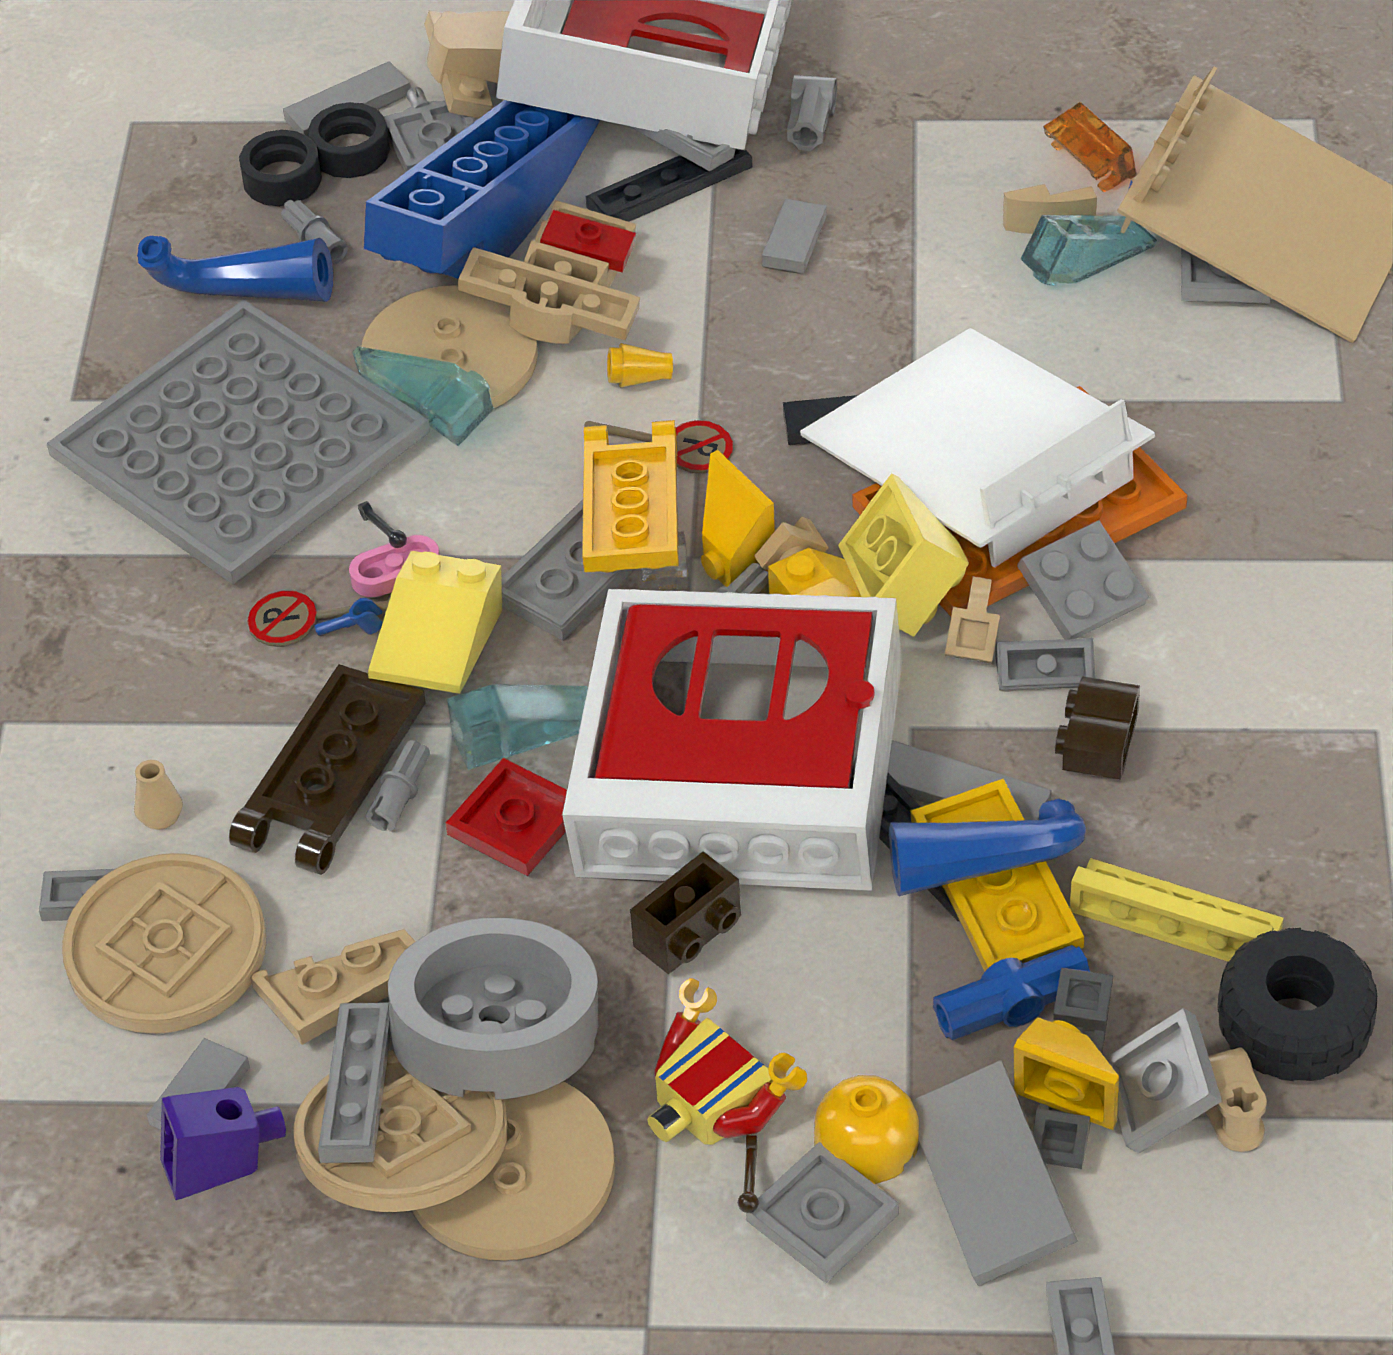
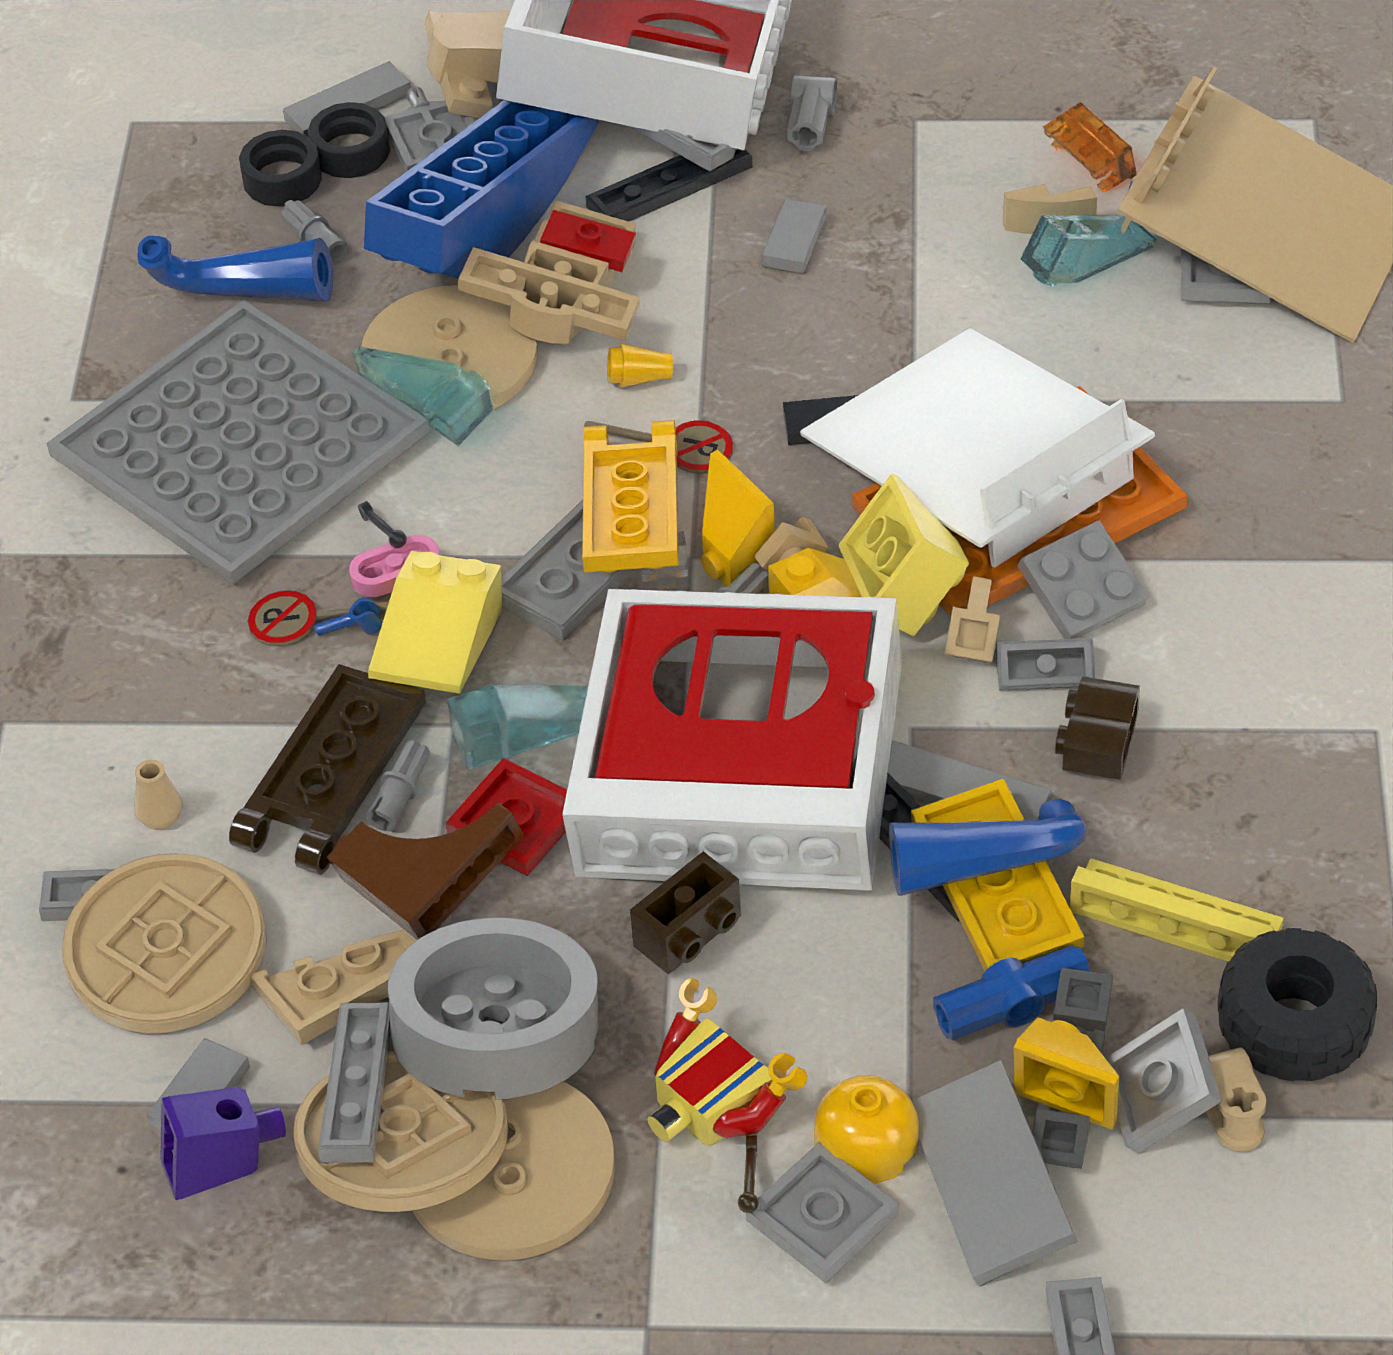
none -> reddish brown arch [327,803,525,940]

